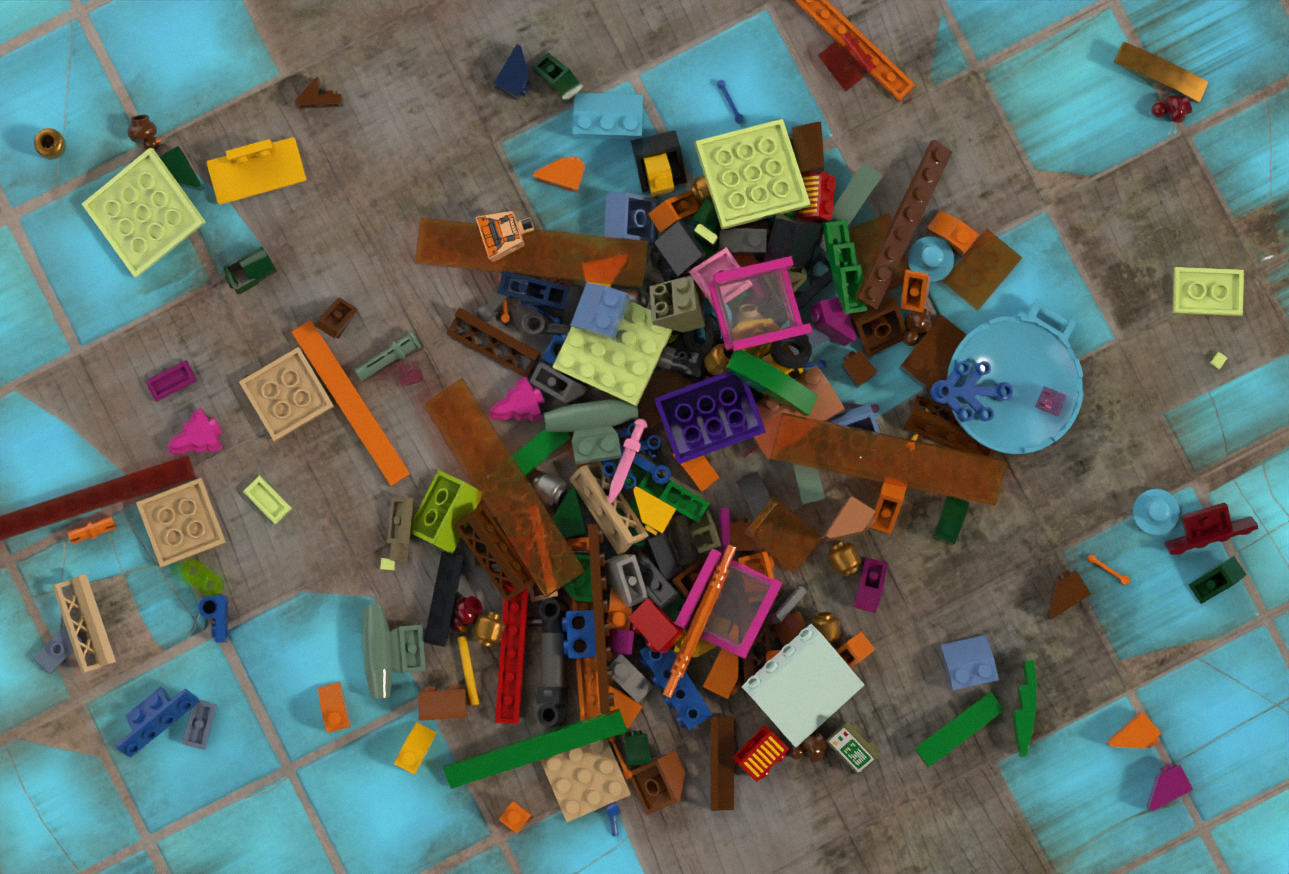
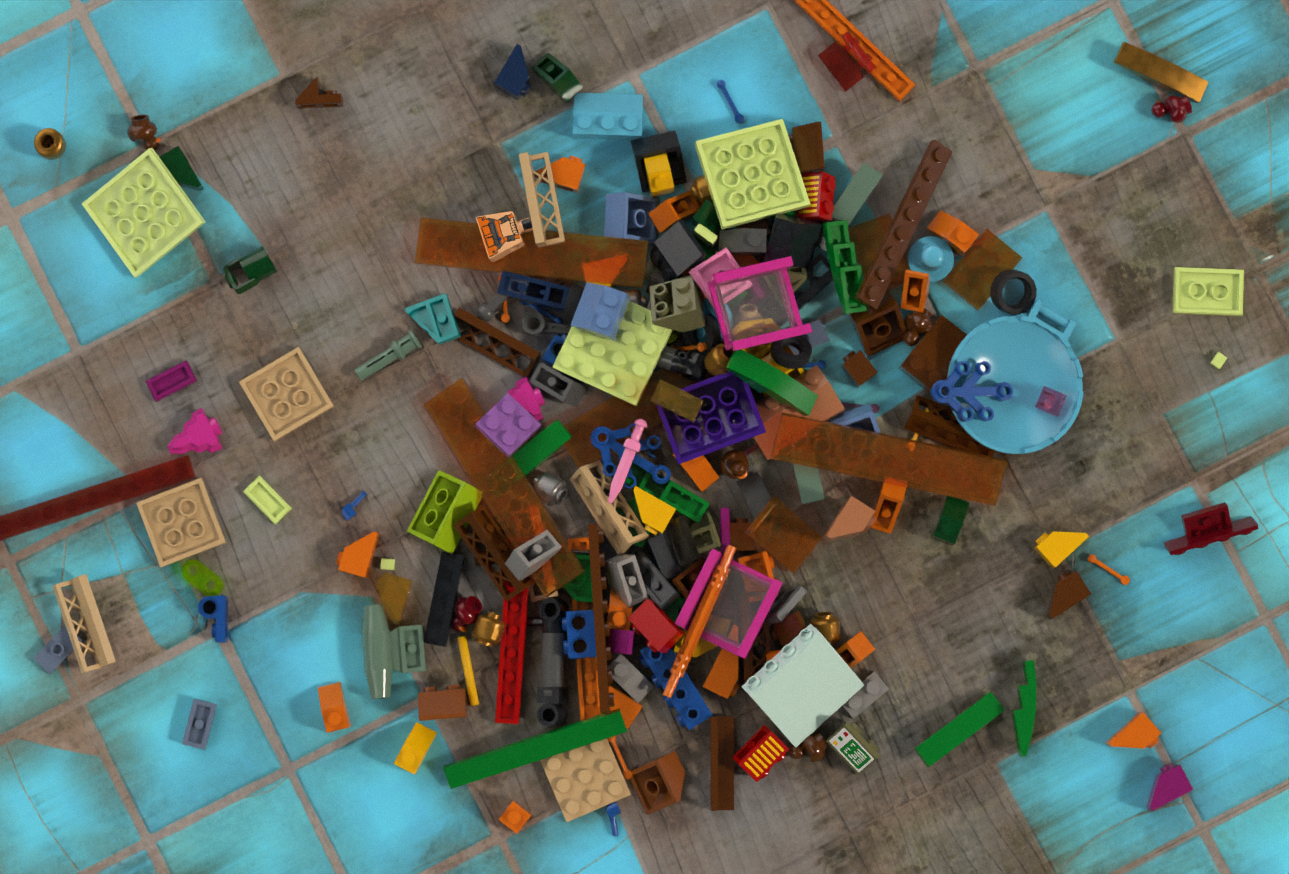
orange pin [67,515,117,545] -> none
blue bracket [116,687,200,757] -> none
yellow bracket [207,137,307,205] -> none
orange tile [292,320,411,487] -> none
reddish brown slope [315,297,358,339] -> none
dark tan hinge [387,497,413,562] -> none
clear pink tile [399,361,425,387] -> none
sand green plate [543,399,638,464] -> none
dark green slope [550,488,586,541] -> none
dark green slope [624,730,651,766] -> none
magenta slope [811,297,857,347] -> none
pearl gold head [827,540,861,577] -> none
magenta slope [853,557,888,613] -> none
medium blue slope [940,635,999,690] -> none
medium azure plate [1132,489,1180,535] -> none
dark green slope [1188,556,1247,604] -> none
none -> orange slope [336,532,380,578]
none -> blue hand [341,491,367,521]
none -> clear yellow slope [375,572,412,625]
none -> teal wing [405,293,461,345]
none -> medium lavender plate [475,393,541,458]
none -> light grey slope [505,530,562,581]
none -> tan fence [519,152,566,248]
none -> clear yellow slope [650,380,704,422]
none -> orange hinge [670,342,707,352]
none -> reddish brown animal [720,450,749,479]
none -> light grey plate [842,671,889,719]
none -> black tyre [990,270,1037,314]
none -> yellow slope [1034,531,1089,569]

